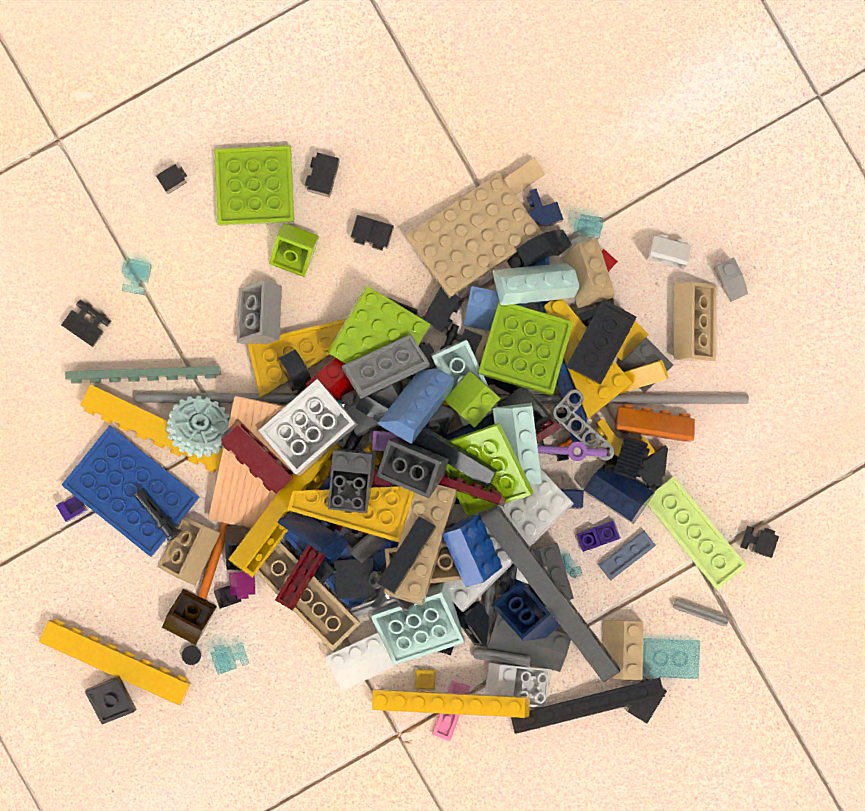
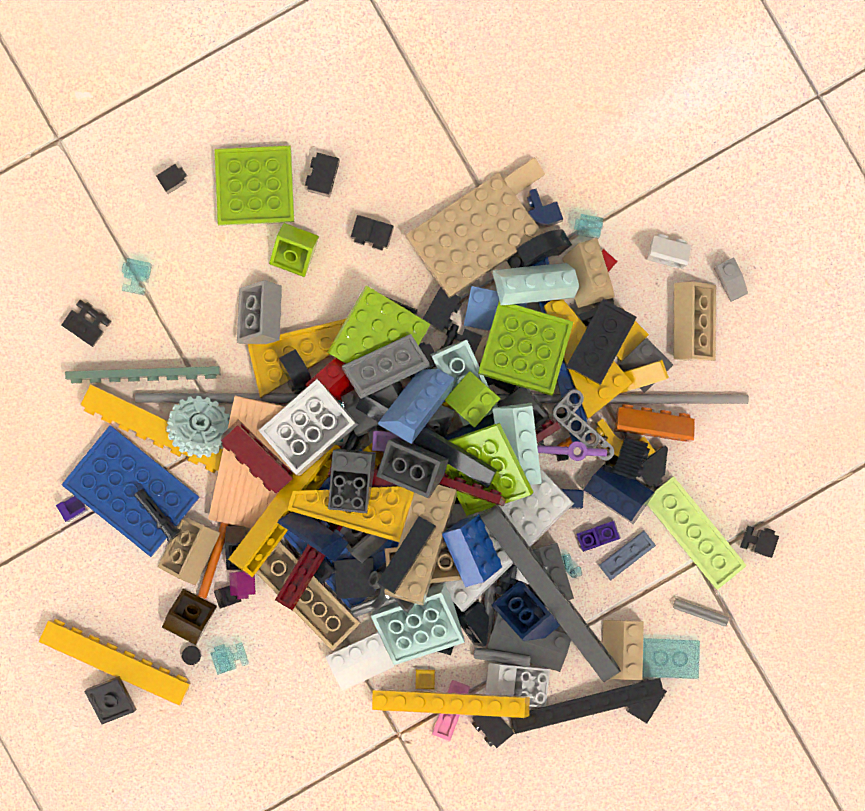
none -> black brick [471,715,514,749]

